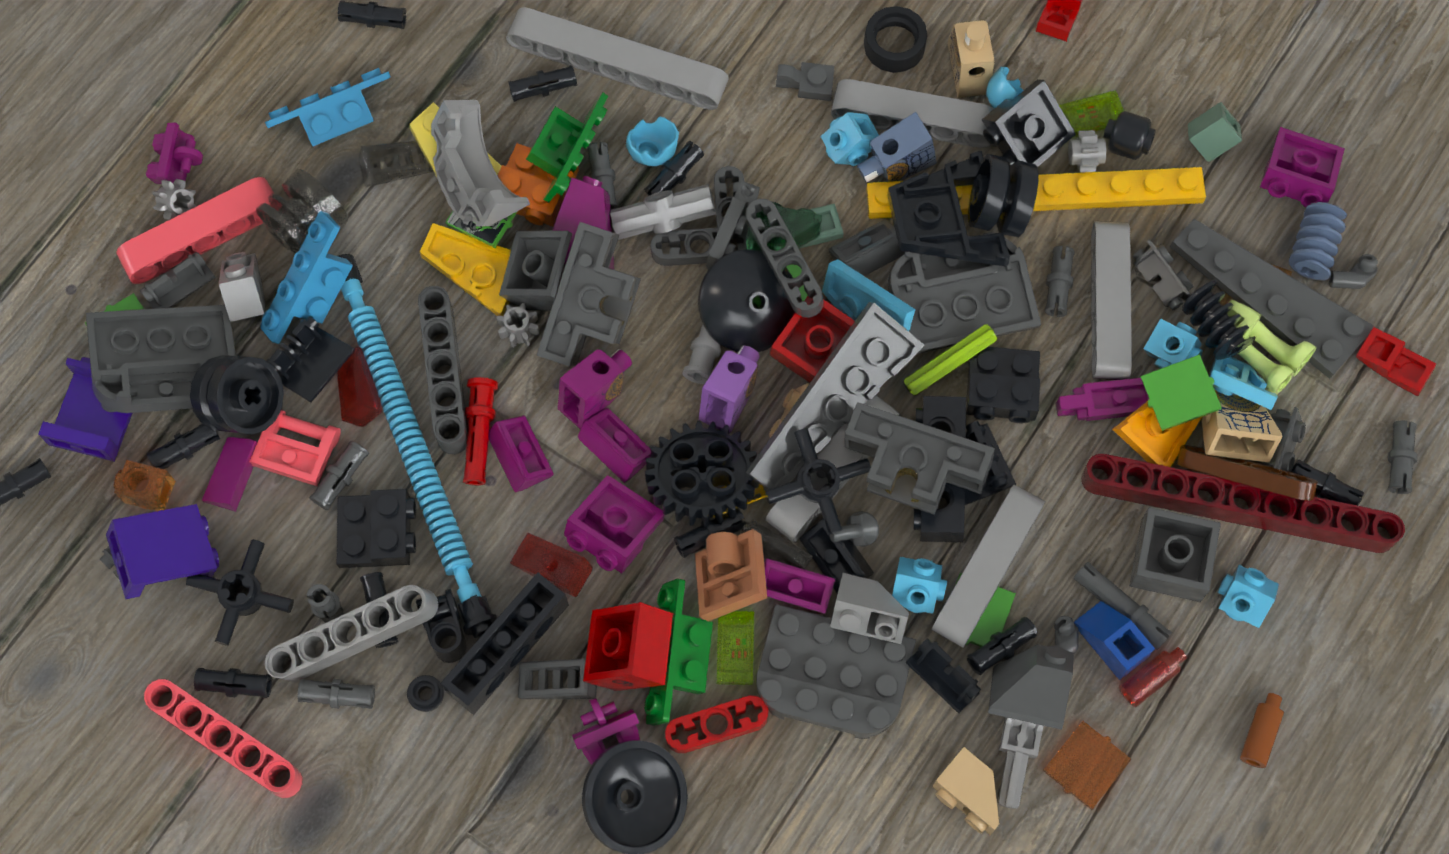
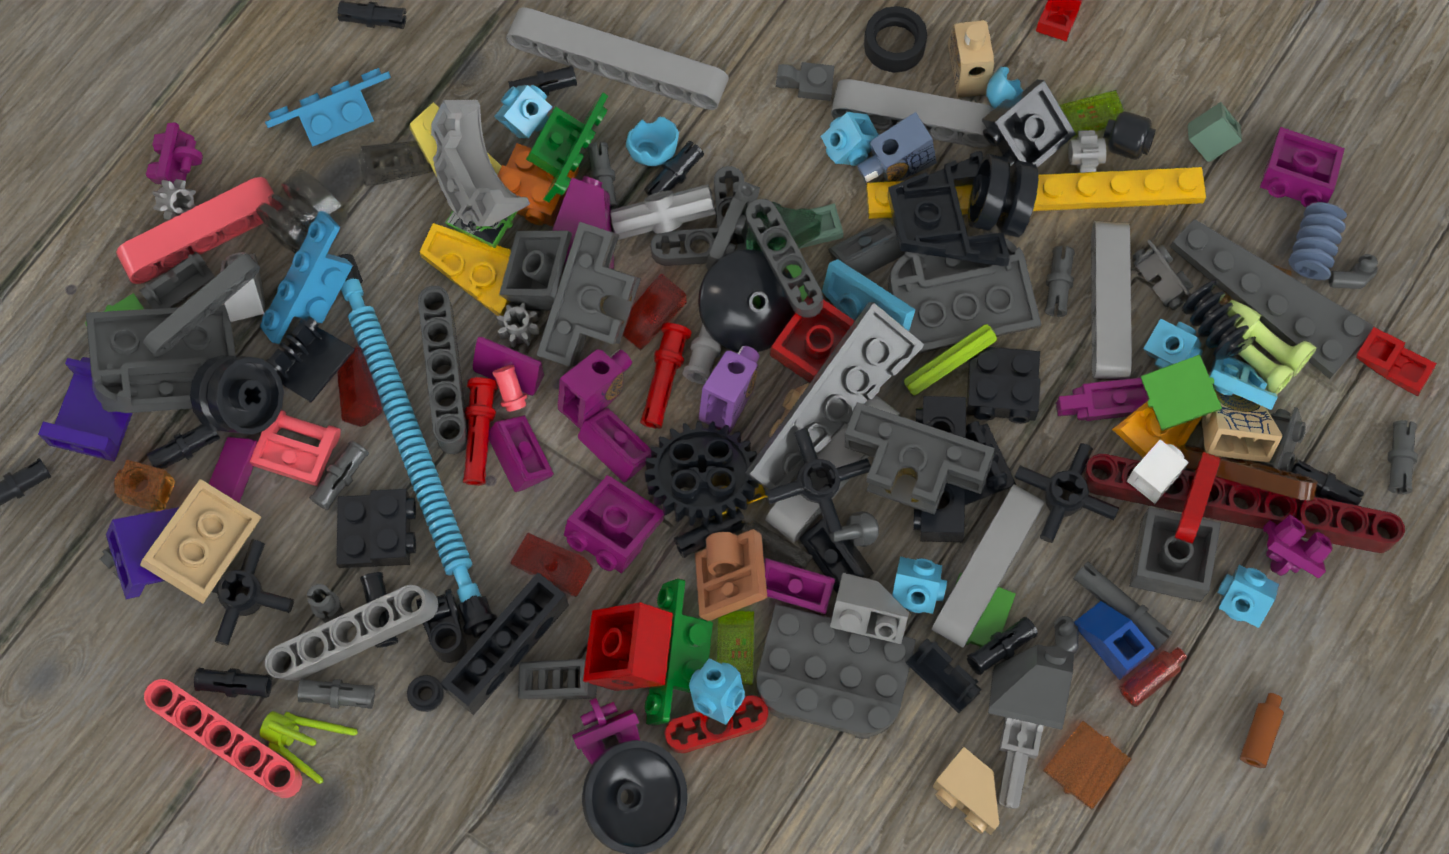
none -> tan plate [140,479,261,604]
none -> dark grey beam [143,254,260,357]
none -> lime plant [259,711,358,784]
none -> magenta slope [472,337,544,396]
none -> coral pin [492,365,527,412]
none -> medium azure brick [494,85,552,138]
none -> clear red slope [623,274,687,351]
none -> red pin [640,323,692,429]
none -> medium azure brick [689,658,745,725]
none -> black bar [1014,443,1119,543]
none -> white brick [1127,440,1189,504]
none -> red beam [1174,451,1221,544]
none -> magenta hips [1263,515,1333,578]

